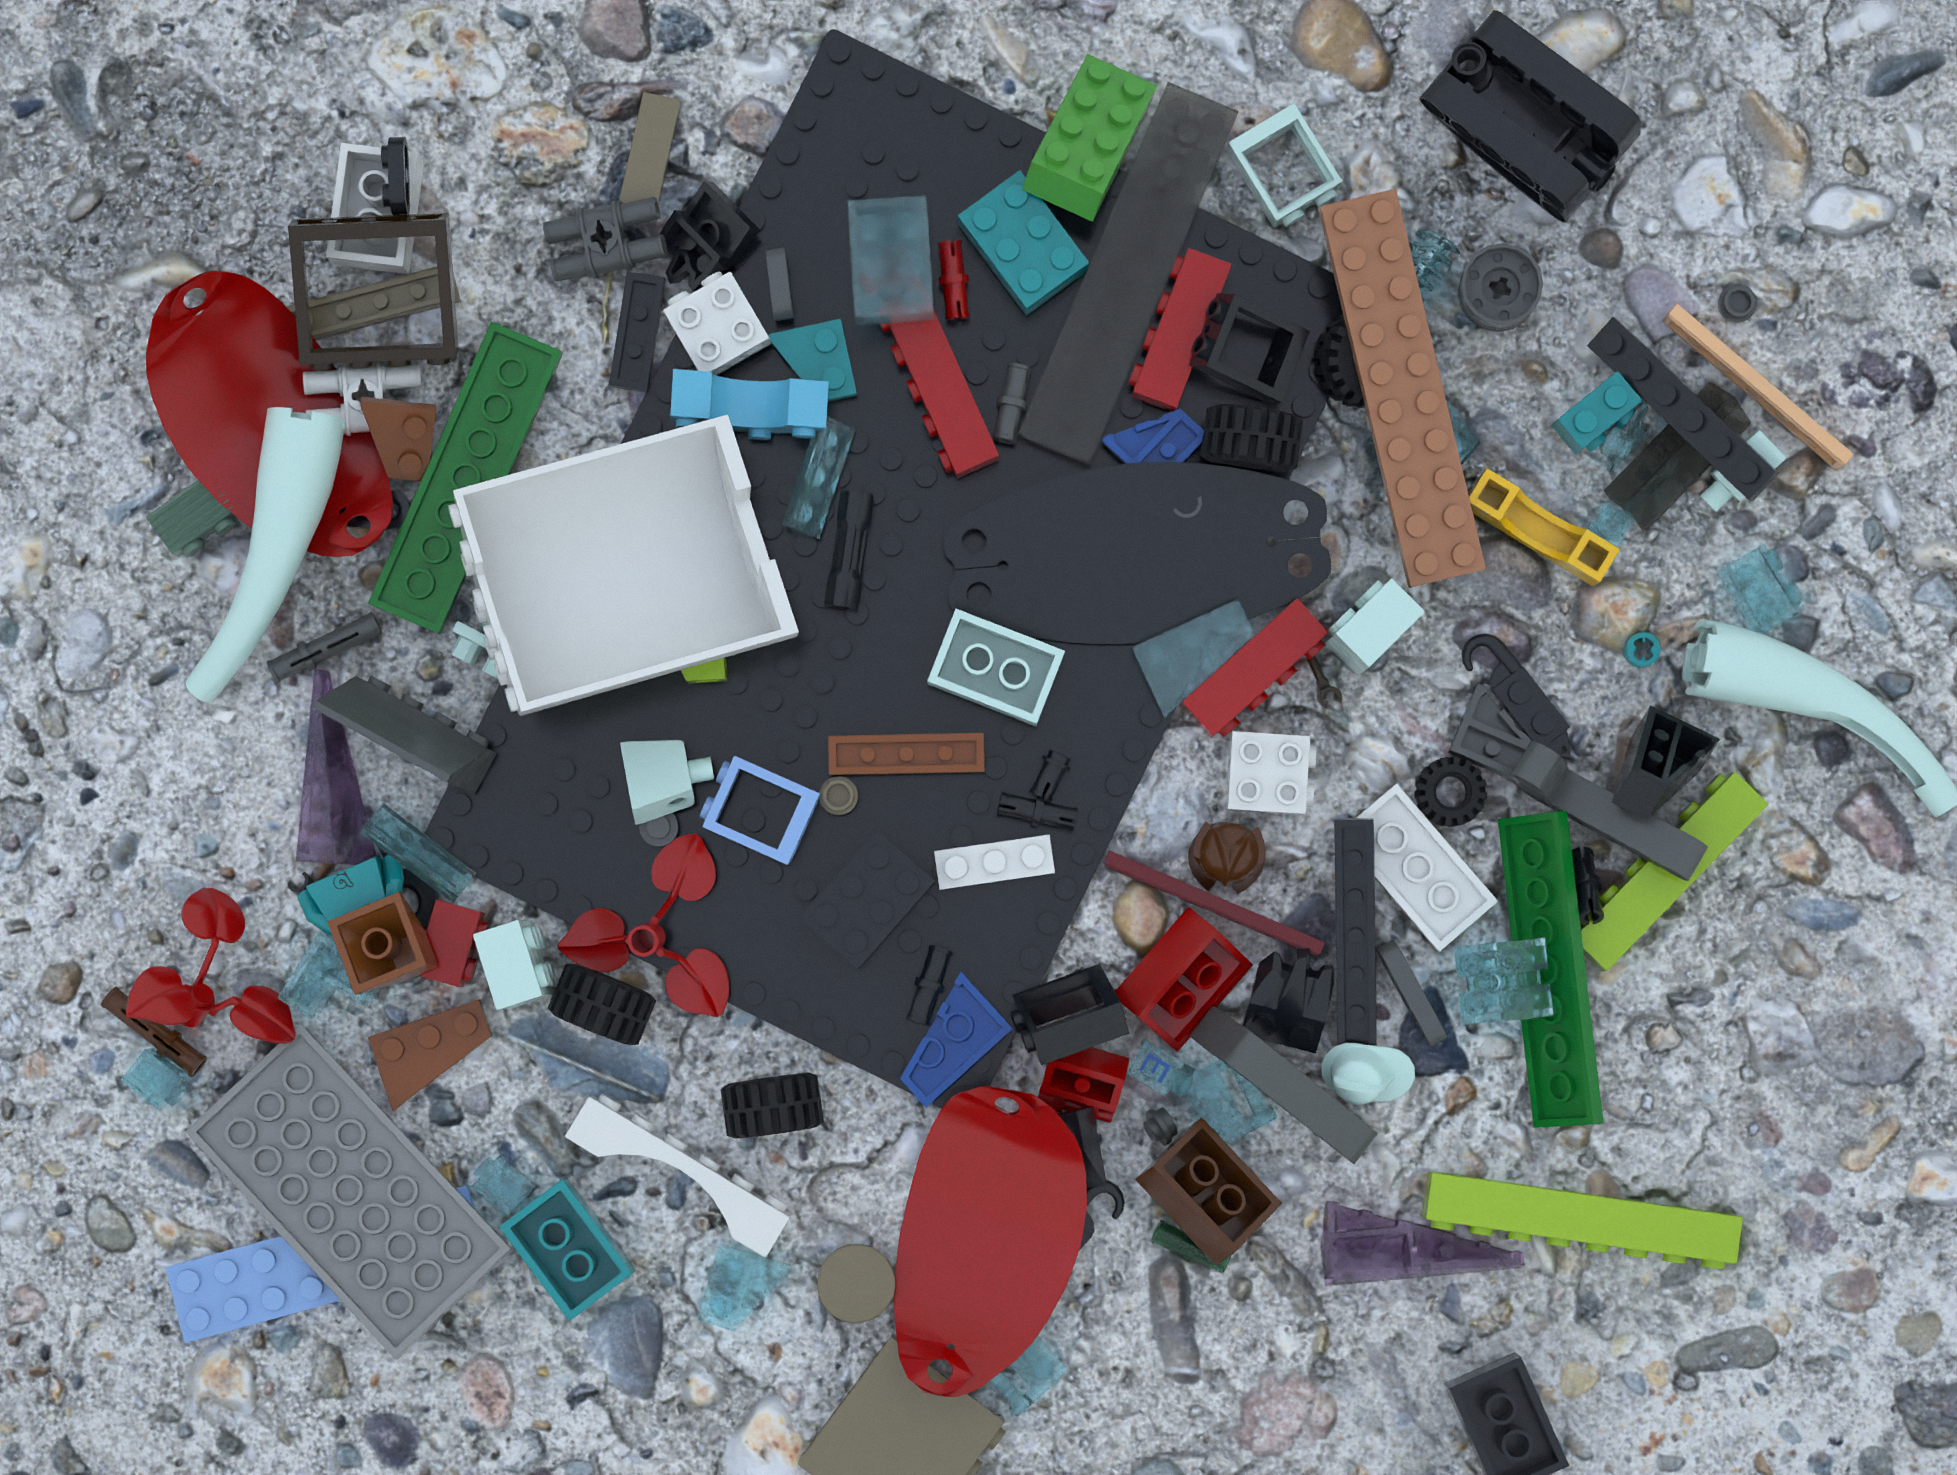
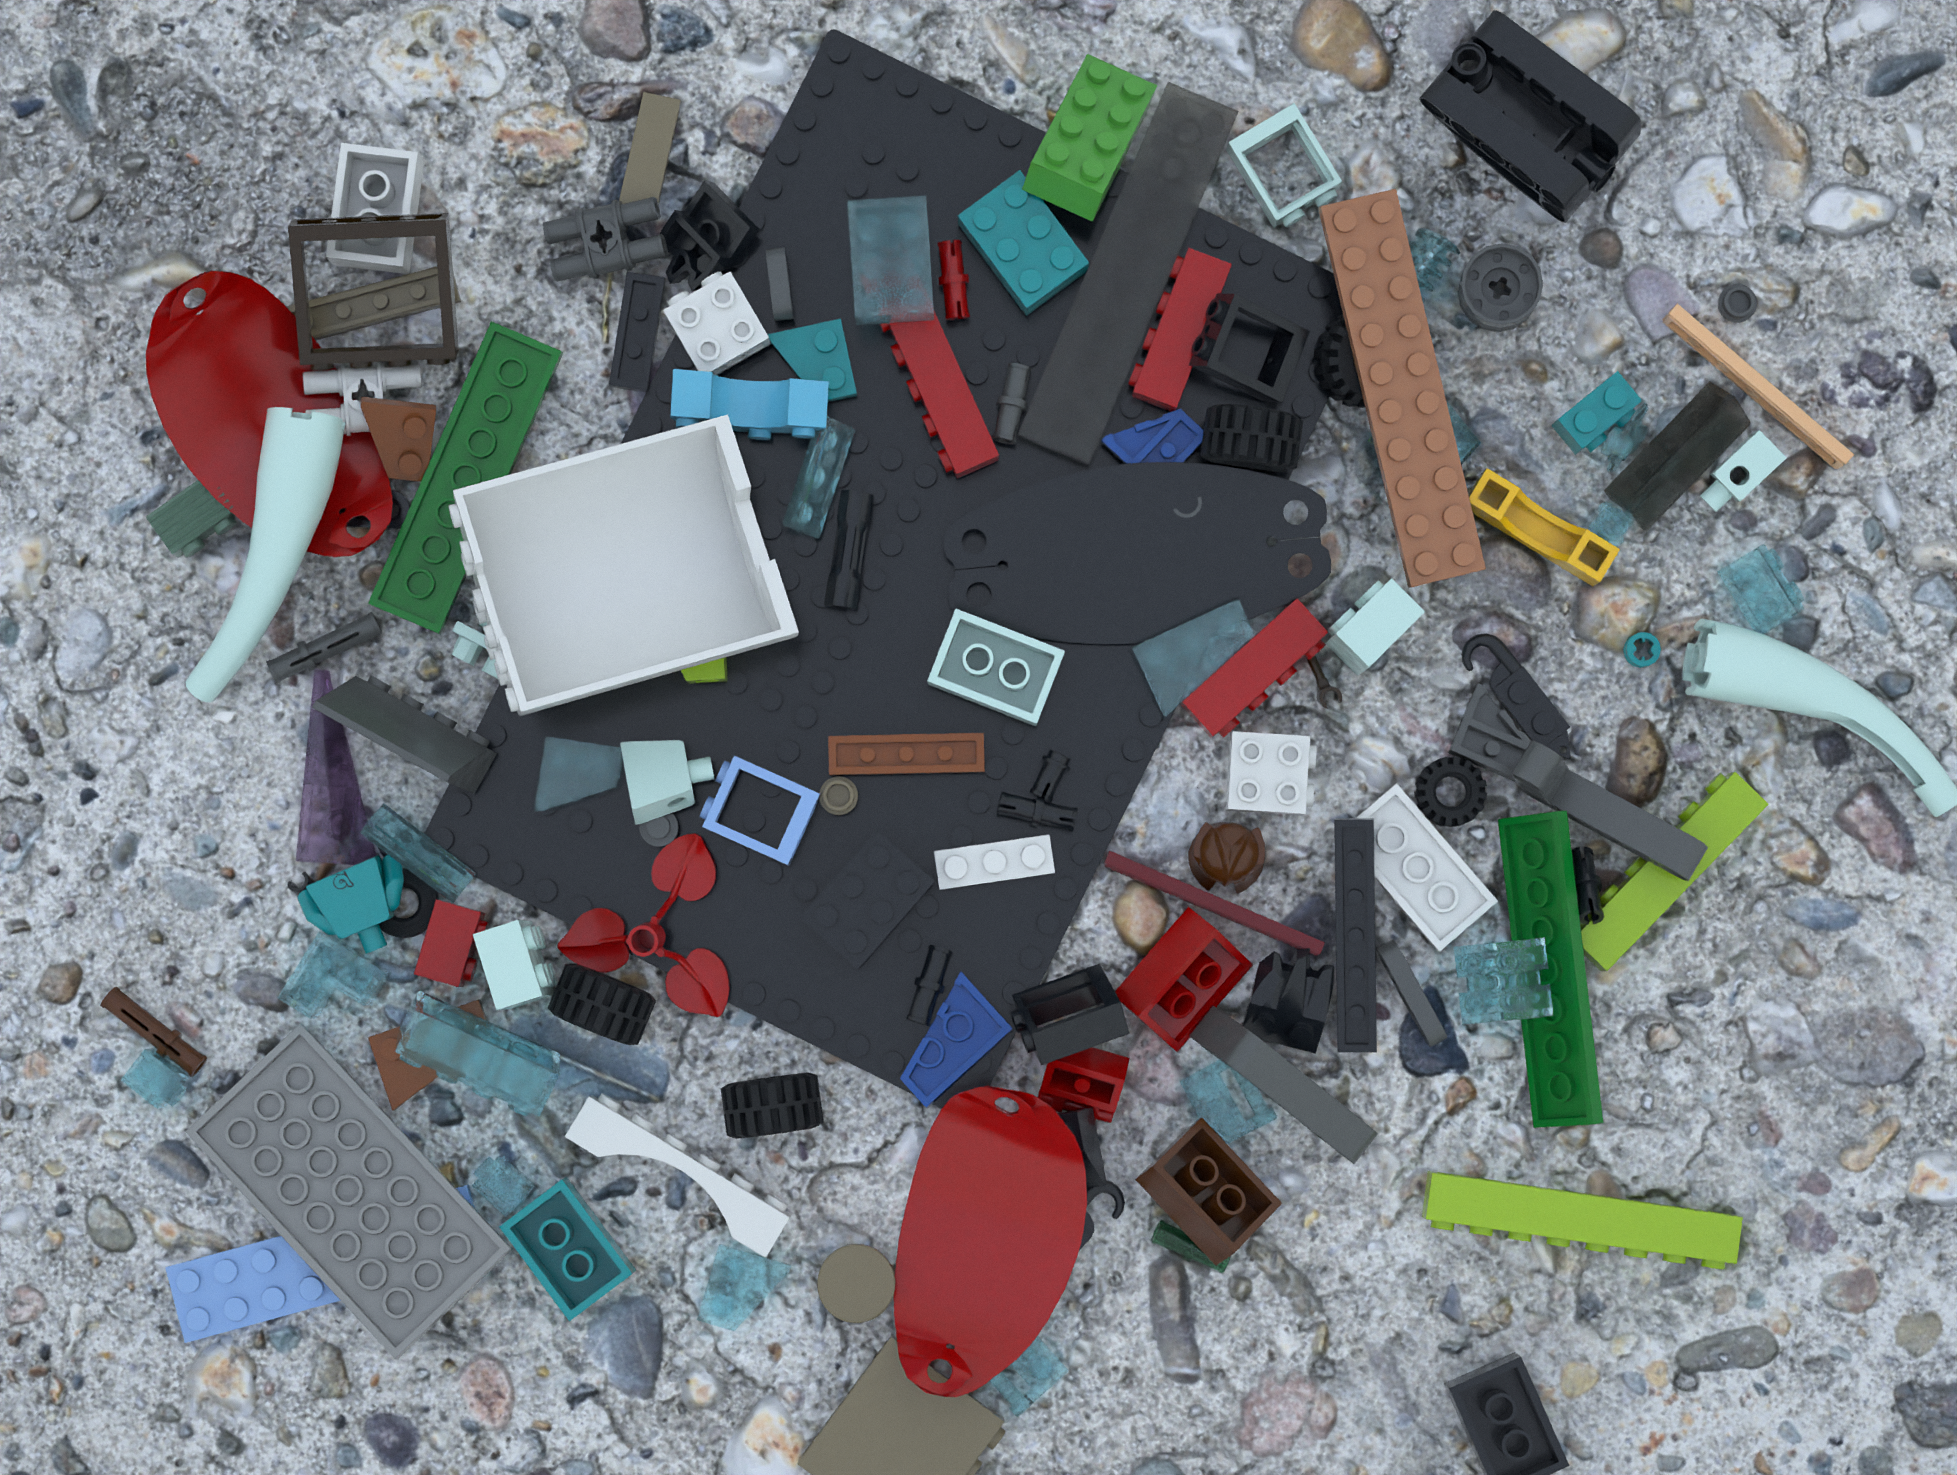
red plant [126,887,295,1044] -> none
dark orange slope [327,892,439,995] -> none
black plate [381,137,410,215] -> none
clear light blue brick [1126,1040,1196,1103] -> none
dark grey plate [1143,1107,1178,1146] -> none
clear purple wedge [1320,1201,1525,1286] -> none
light aqua piece [1321,1043,1415,1105] -> none
black plate [1587,317,1779,502] -> none
black wedge [1612,705,1720,820] -> none
none -> clear light blue brick [395,990,560,1116]
none -> clear light blue wing [534,737,623,812]

